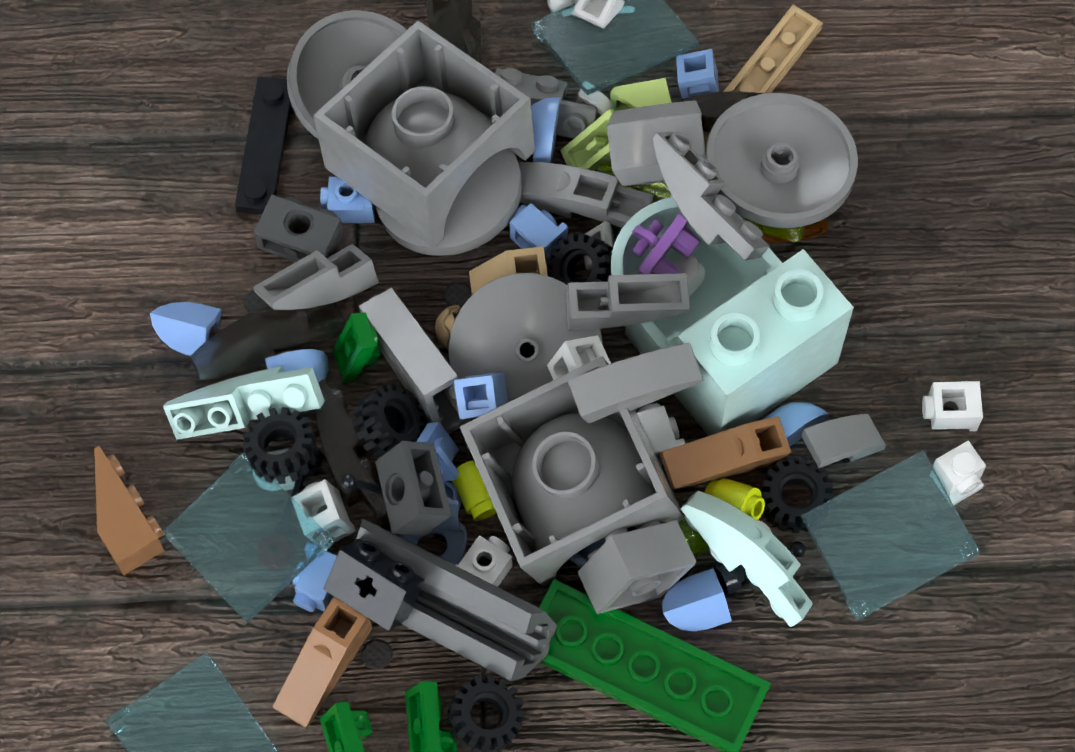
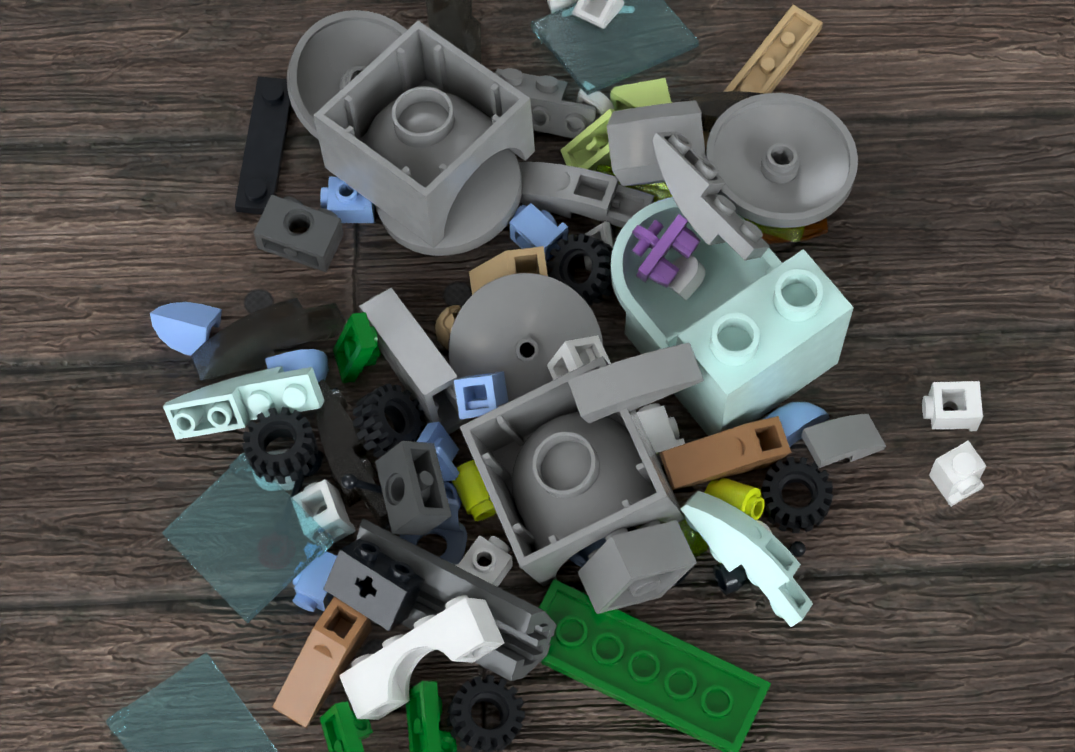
medium nougat slope [94,446,164,576] -> none
light grey slope [253,244,379,310] -> none
light blue brick [531,97,560,163] -> none
light grey slope [565,273,690,331] -> none
light blue brick [662,568,732,632] -> none
light blue brick [676,49,721,108] -> none
clear light blue piece [801,450,980,621] -> none
none -> white arch [339,595,505,720]

